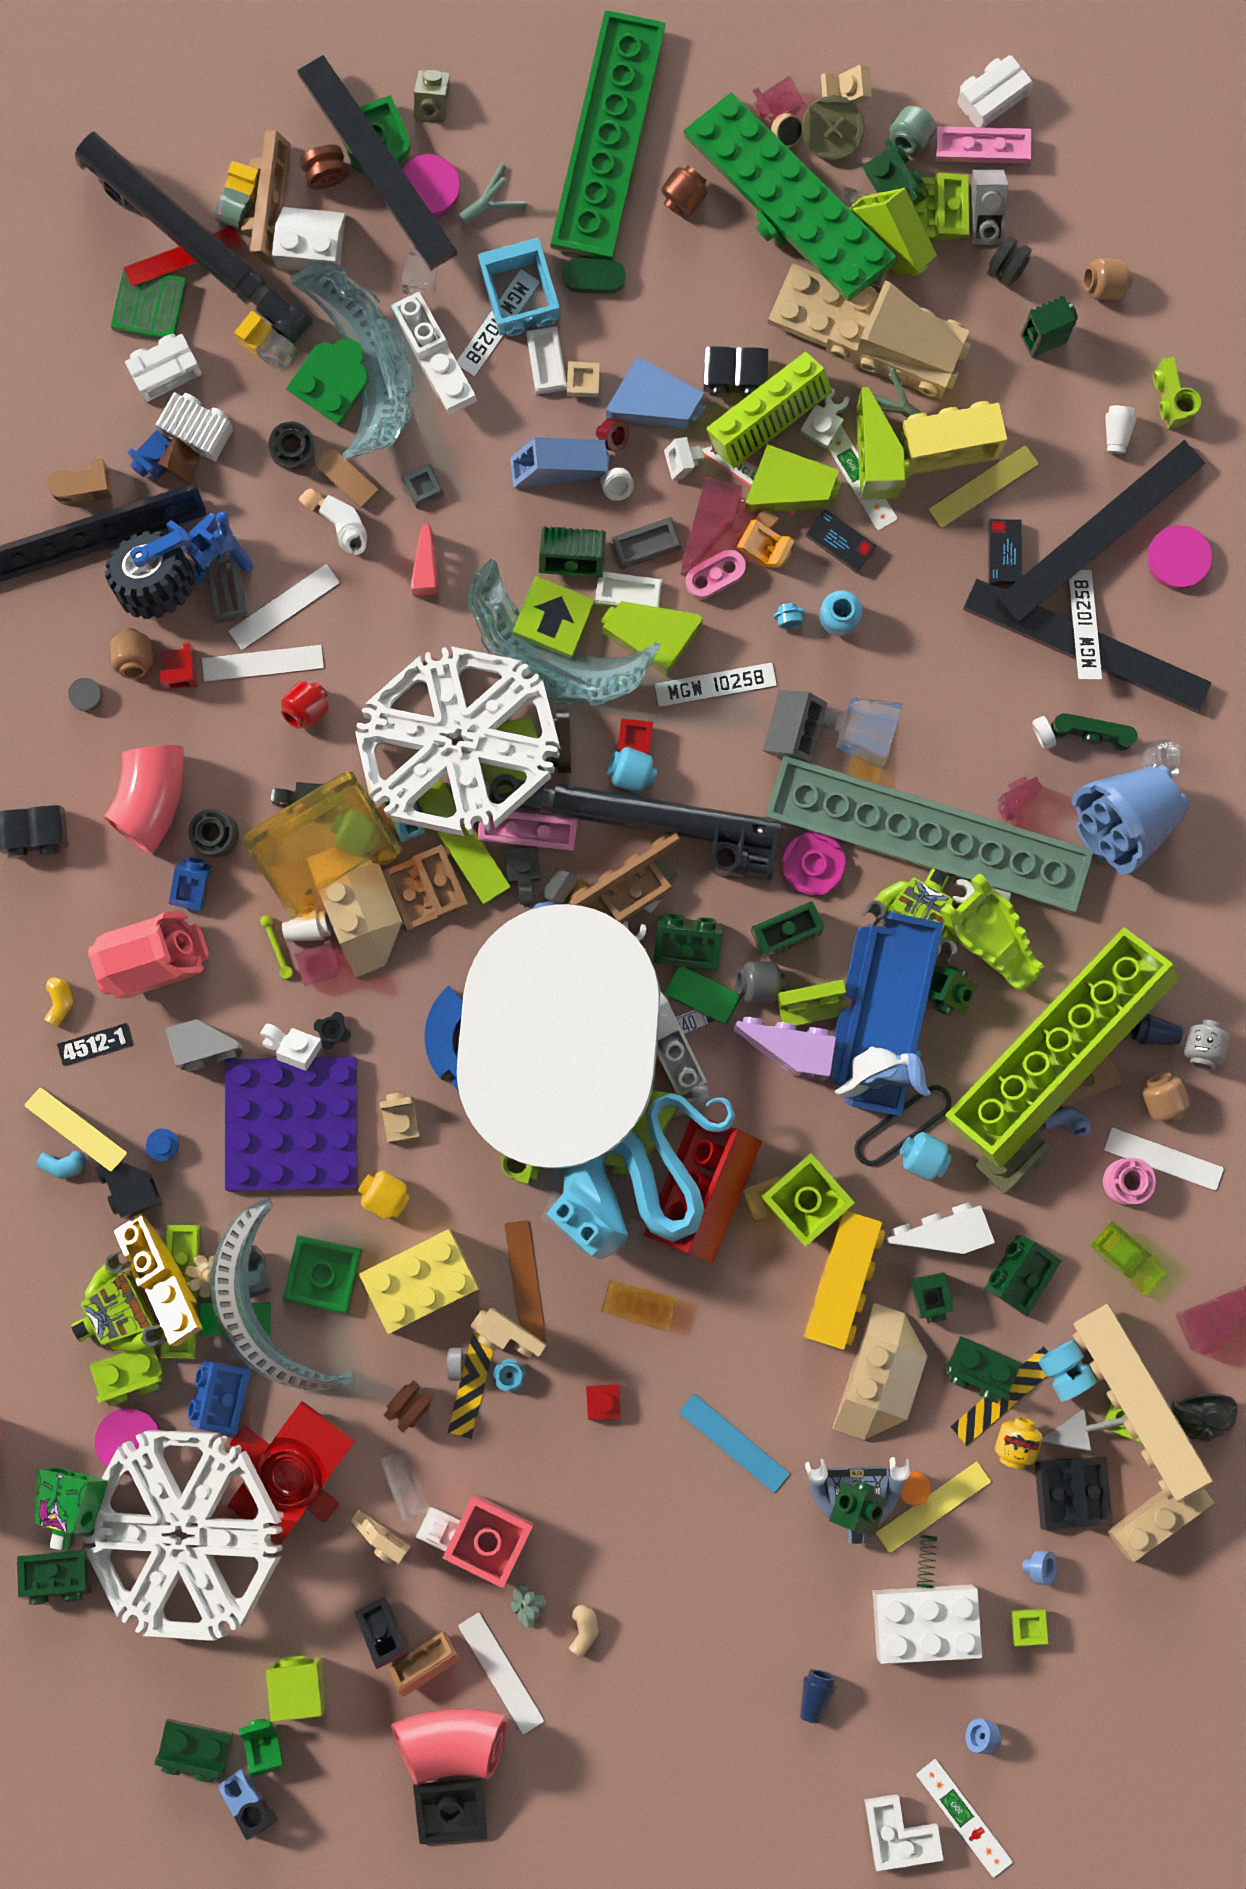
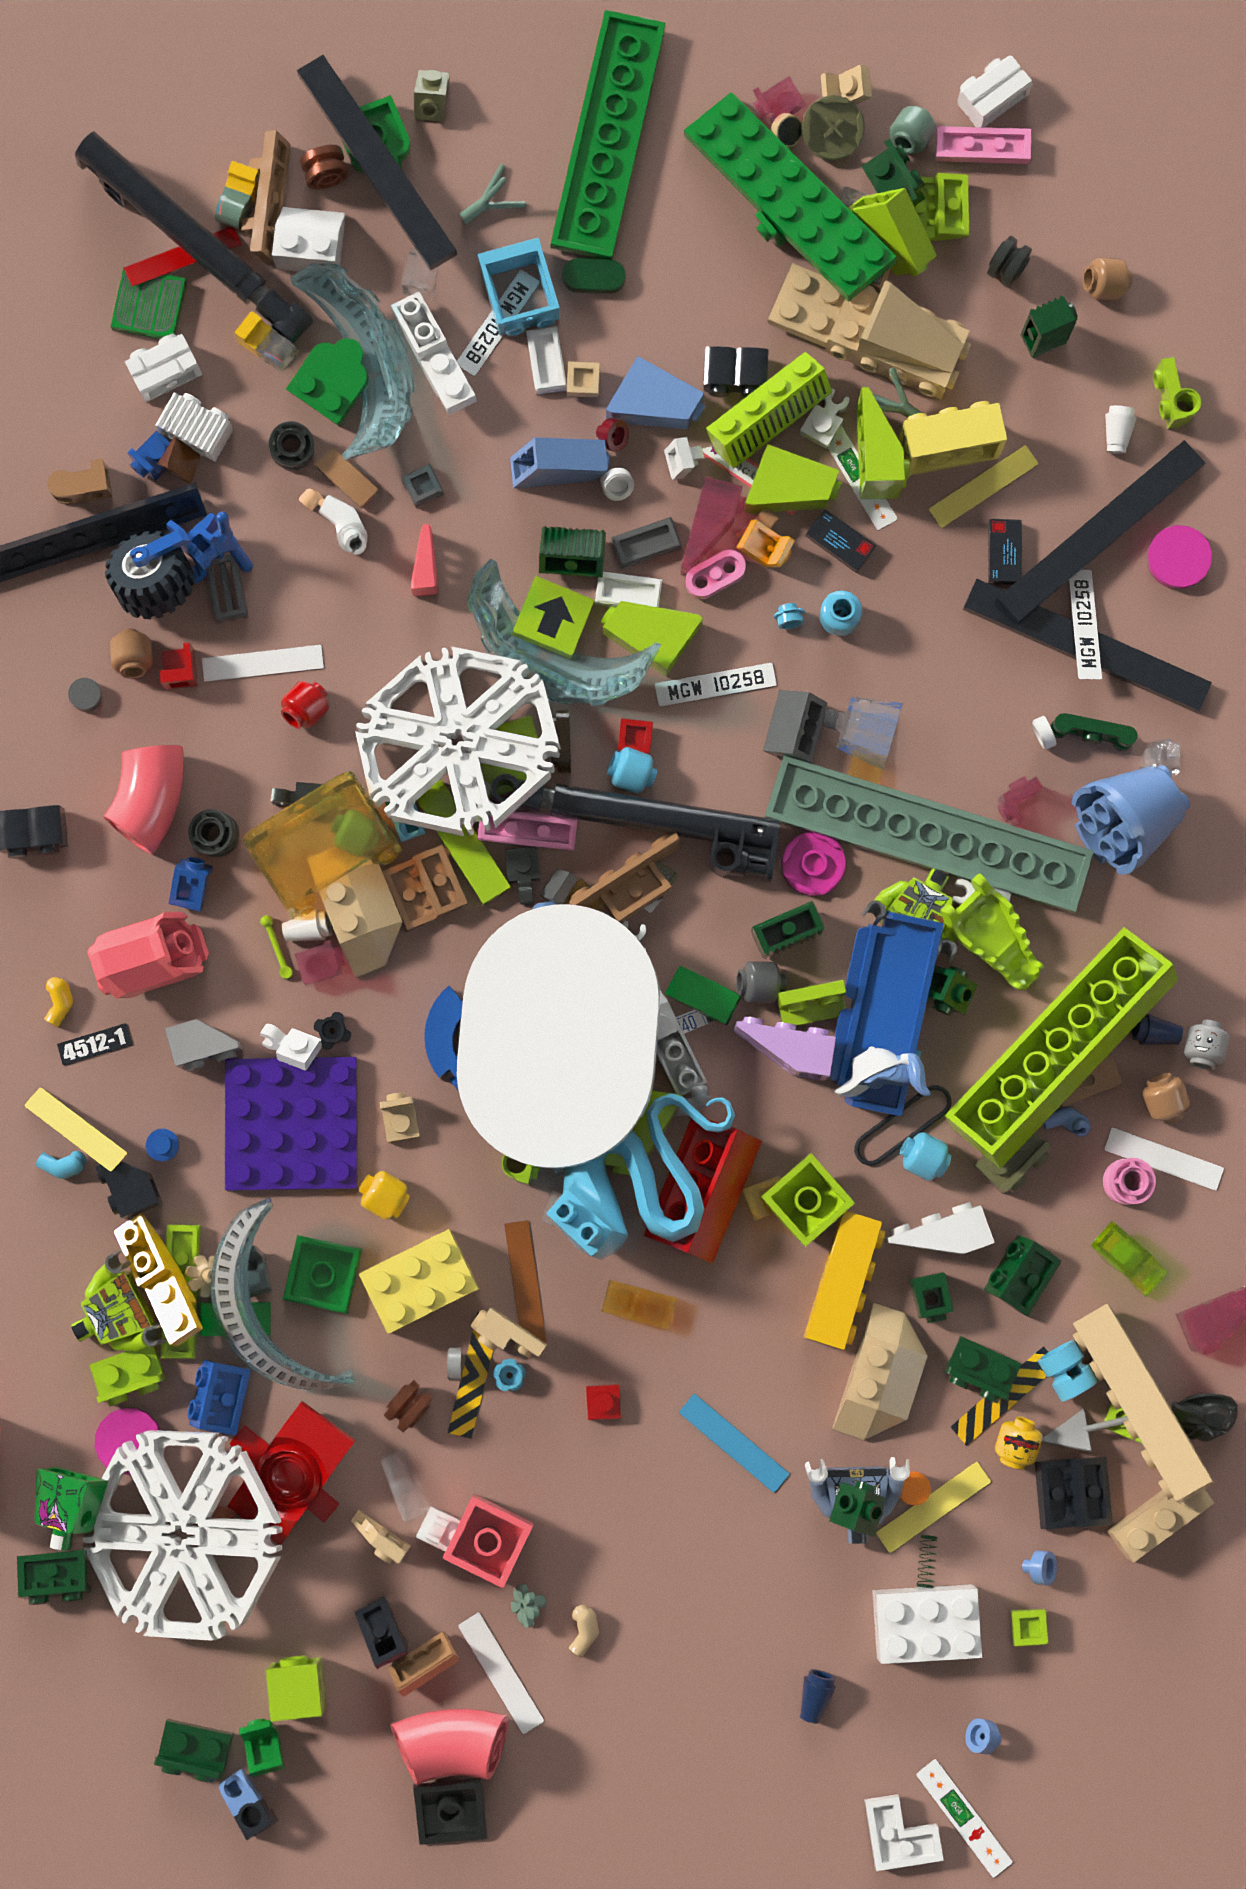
white sticker [229,564,340,650] -> none
dark pink tile [402,154,460,217] -> none
dark green bracket [653,913,723,971] -> none
copper head [661,165,708,215] -> none
light grey slope [970,170,1008,245] -> none

